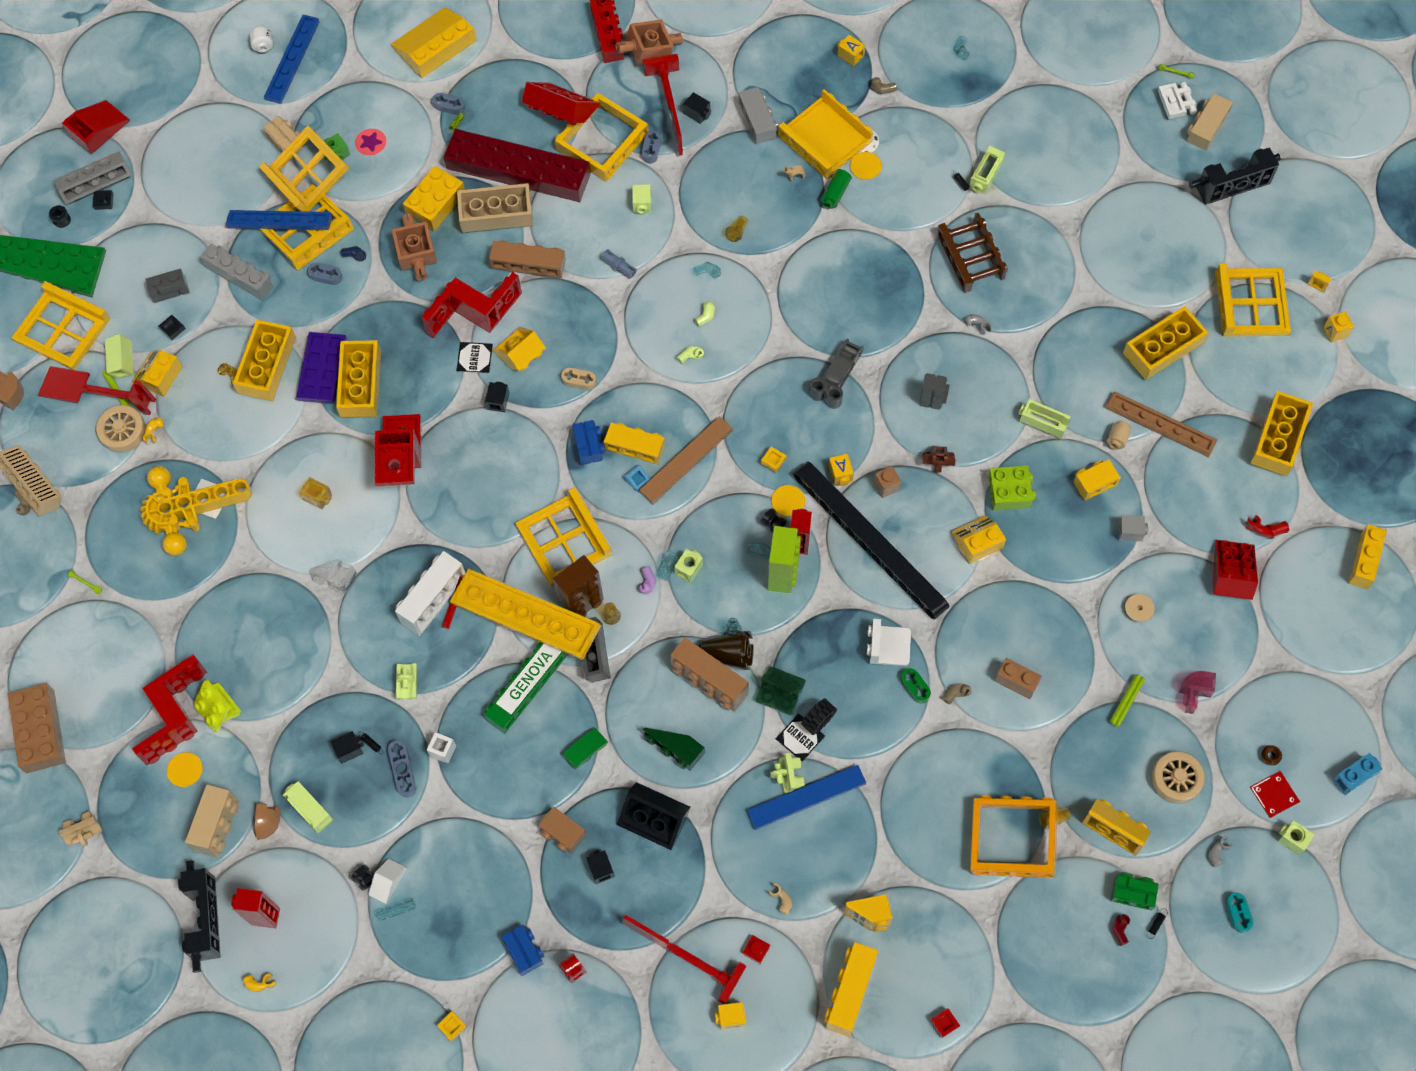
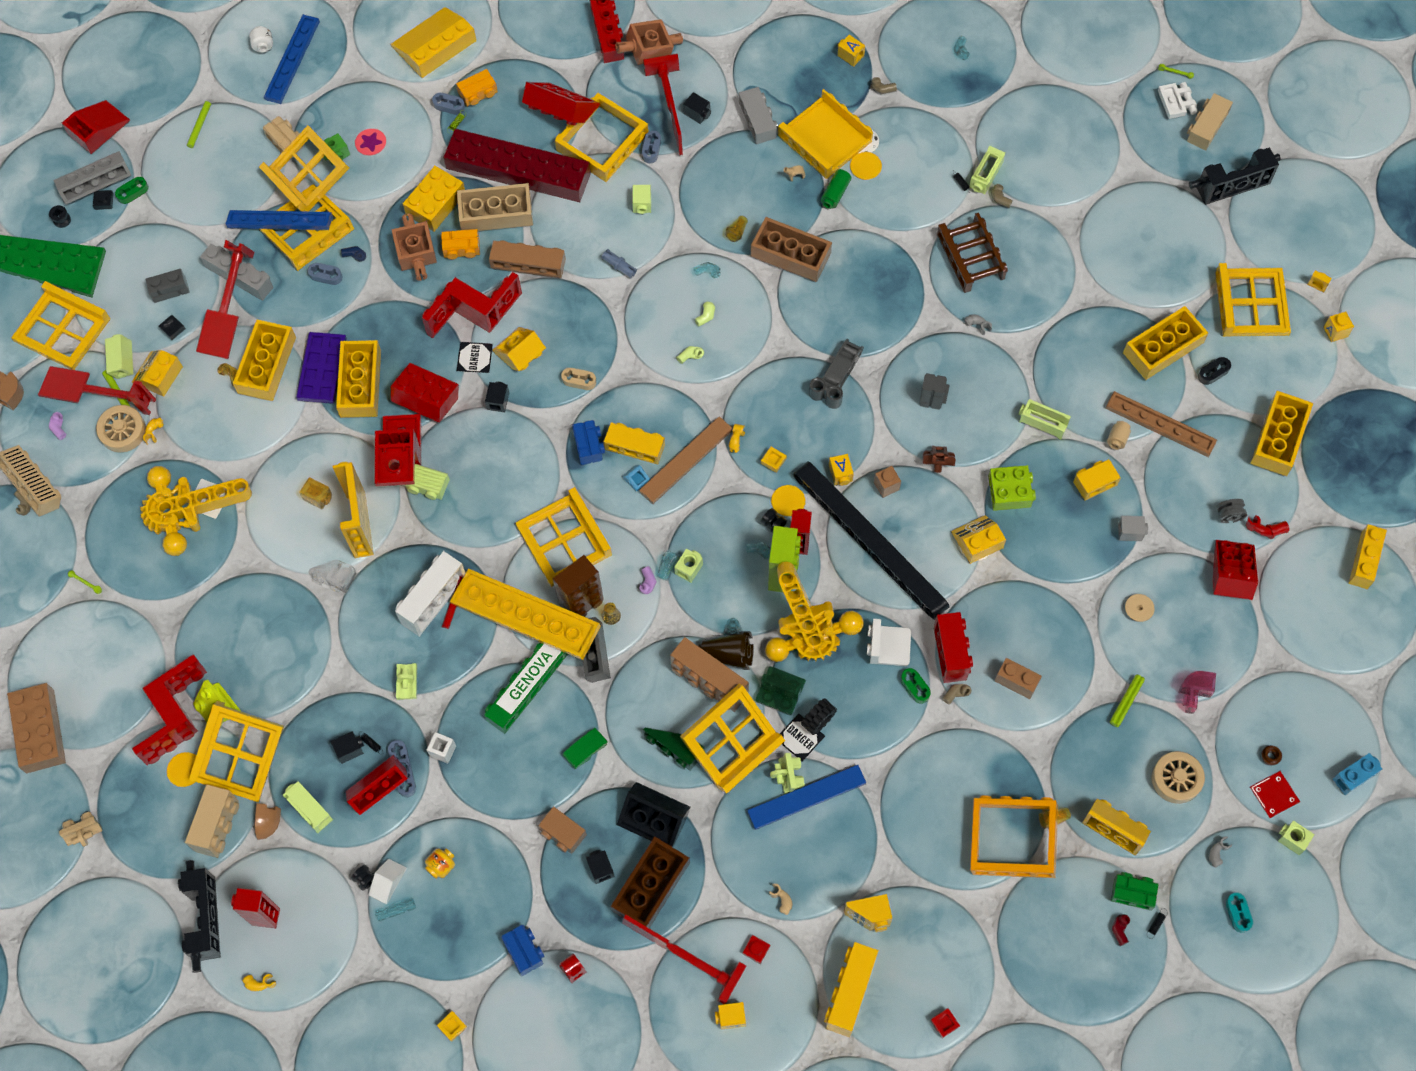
none -> lavender arm [49,412,66,440]
none -> green beam [115,177,149,204]
none -> lime bar [187,101,211,148]
none -> yellow window [189,701,284,802]
none -> red piece [196,240,254,359]
none -> yellow panel [333,462,374,558]
none -> red brick [346,755,408,815]
none -> red brick [391,363,459,423]
none -> yellowish green brick [405,464,450,500]
none -> yellow head [425,848,455,879]
none -> light orange brick [441,229,480,259]
none -> light orange brick [456,69,498,107]
none -> reddish brown brick [611,837,690,929]
none -> yellow window [680,684,786,794]
none -> yellow arm [729,424,745,453]
none -> medium nougat brick [751,217,832,282]
none -> yellow piece [765,562,864,662]
none -> red brick [933,612,973,683]
none -> dark tan arm [991,184,1013,208]
none -> black beam [1198,357,1231,385]
none -> dark grey wheel [1217,499,1247,523]

